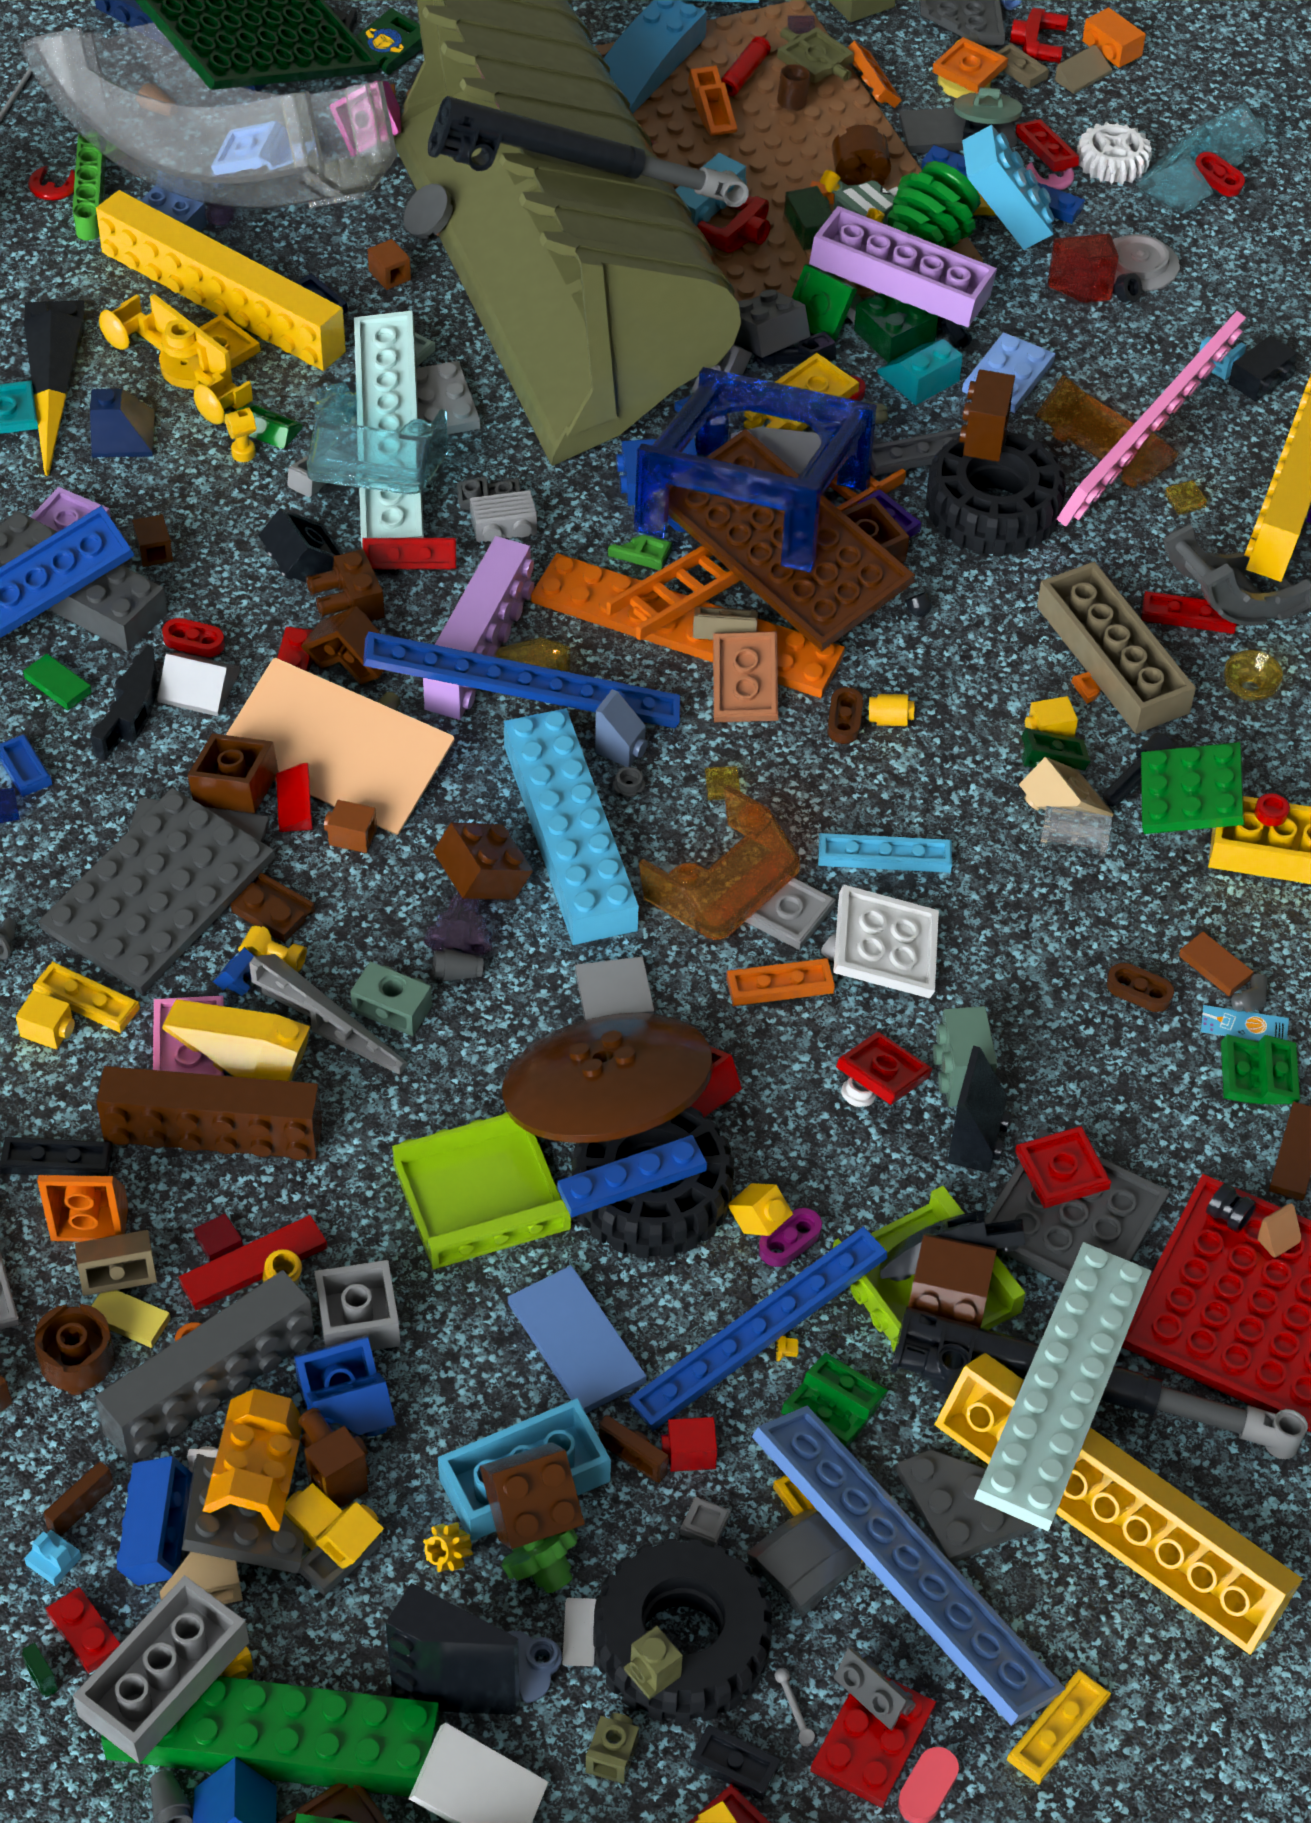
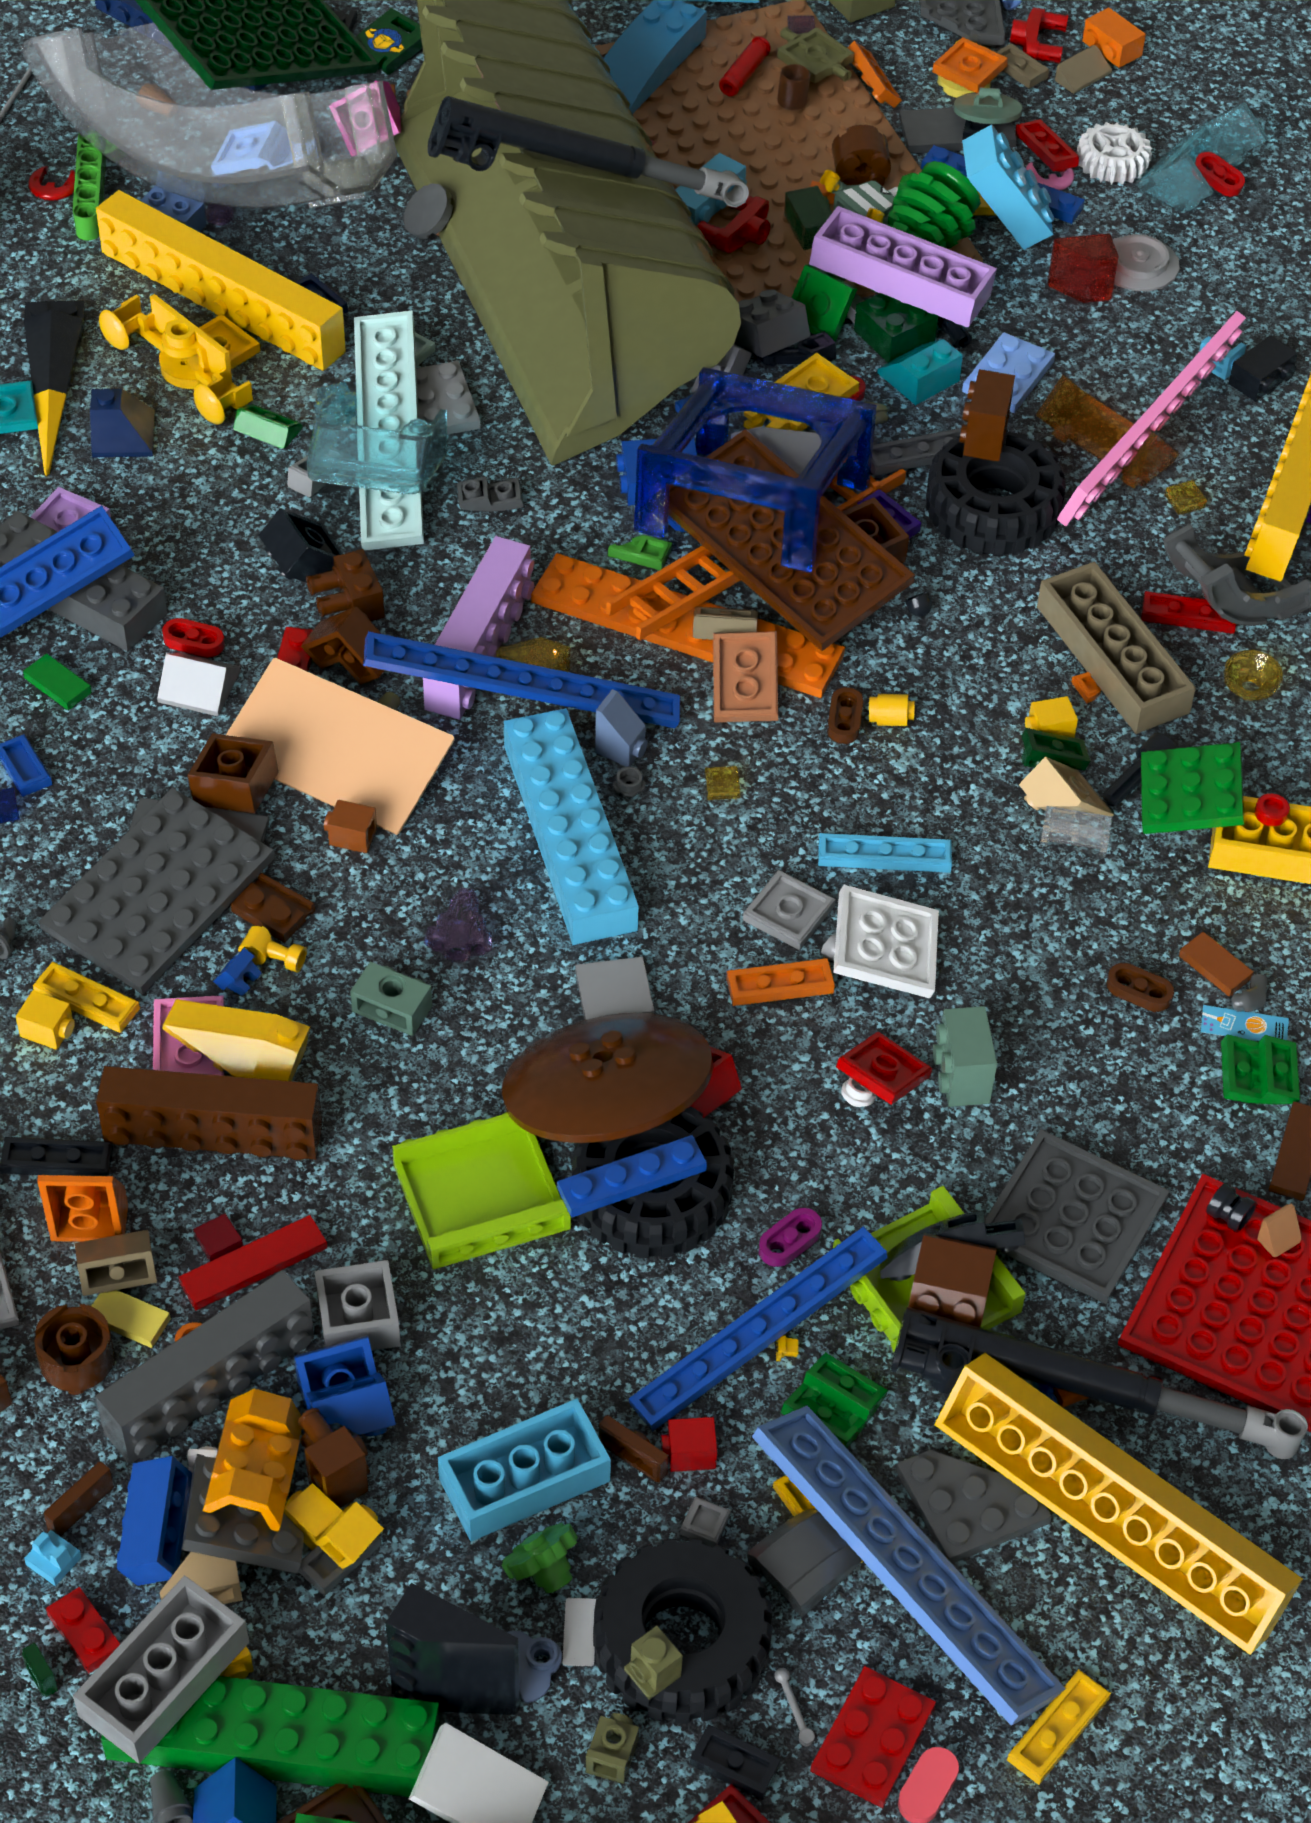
black slope [90,645,157,761] -> none
reddish brown brick [132,514,173,567] -> none
yellow leg [224,407,256,462] -> none
light grey wedge [249,954,408,1075] -> none
yellow brick [263,1249,302,1286] -> none
red slope [276,763,312,832] -> none
red tile [362,538,456,569] -> none
dark orange brick [367,239,411,290] -> none
yellow gear [423,1522,473,1572] -> none
dark grey cone [432,948,484,982] -> none
reddish brown brick [433,822,533,900] -> none
light grey brick [470,490,537,543] -> none
reddish brown brick [480,1442,585,1550] -> none
medium blue tile [508,1265,647,1413] -> none
clear orange windscreen [639,785,800,940] -> none
orange slope [688,65,738,136] -> none
yellow brick [728,1183,793,1236] -> none
dark grey hinge [833,1647,916,1730] -> none
black slope [948,1046,1011,1173] -> none
light aqua plate [974,1242,1151,1531] -> none
red tile [1015,1126,1111,1209] -> none
black tile [1112,273,1142,303] -> none

